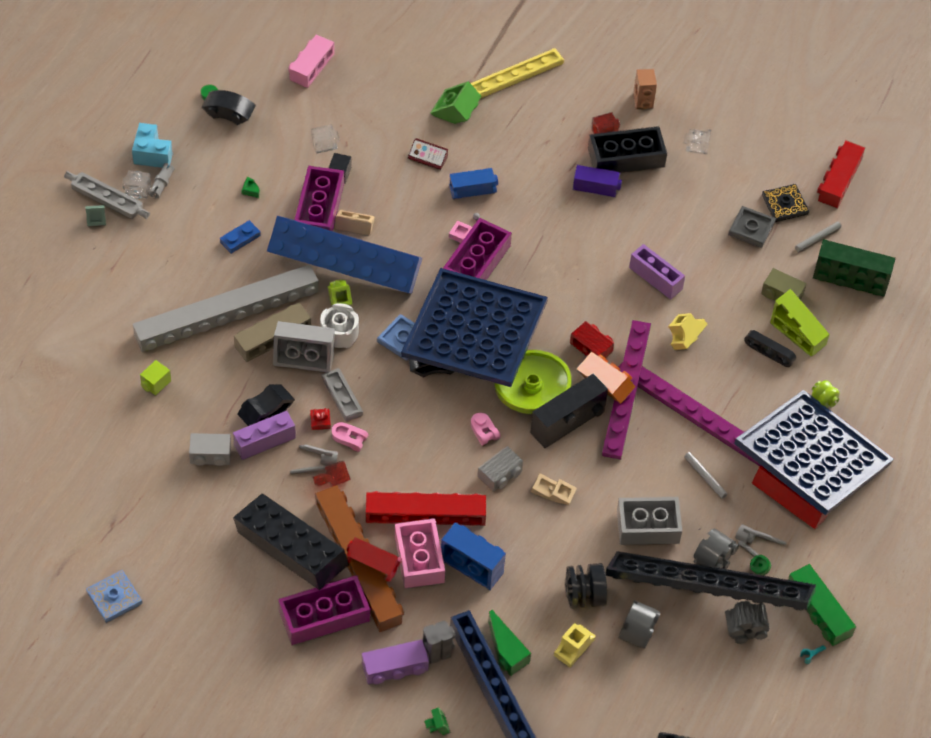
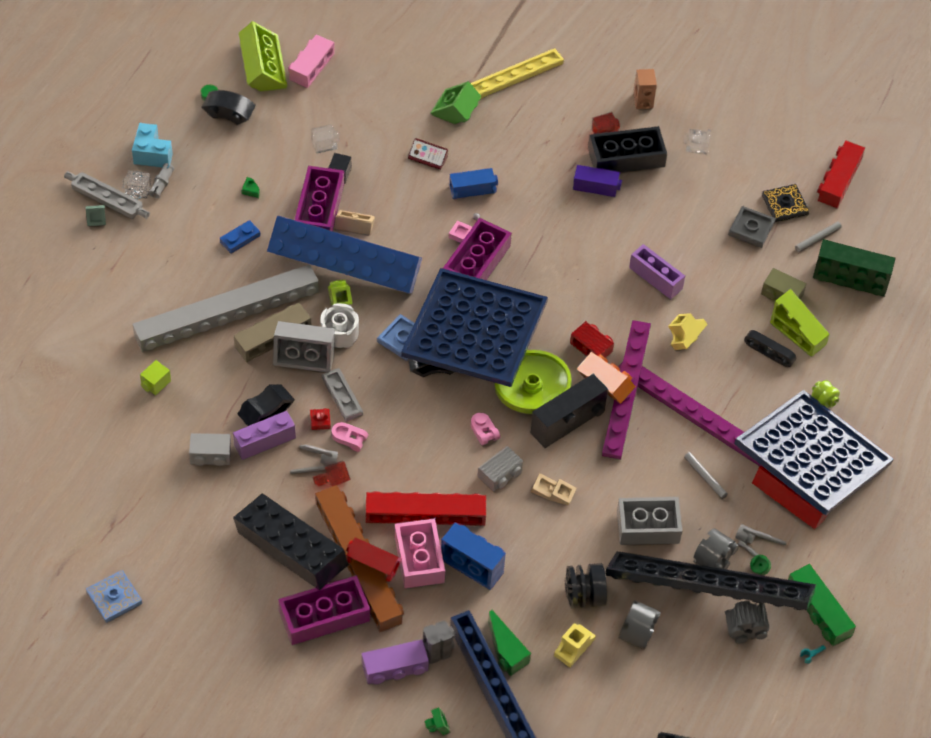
none -> lime slope [238,21,288,91]

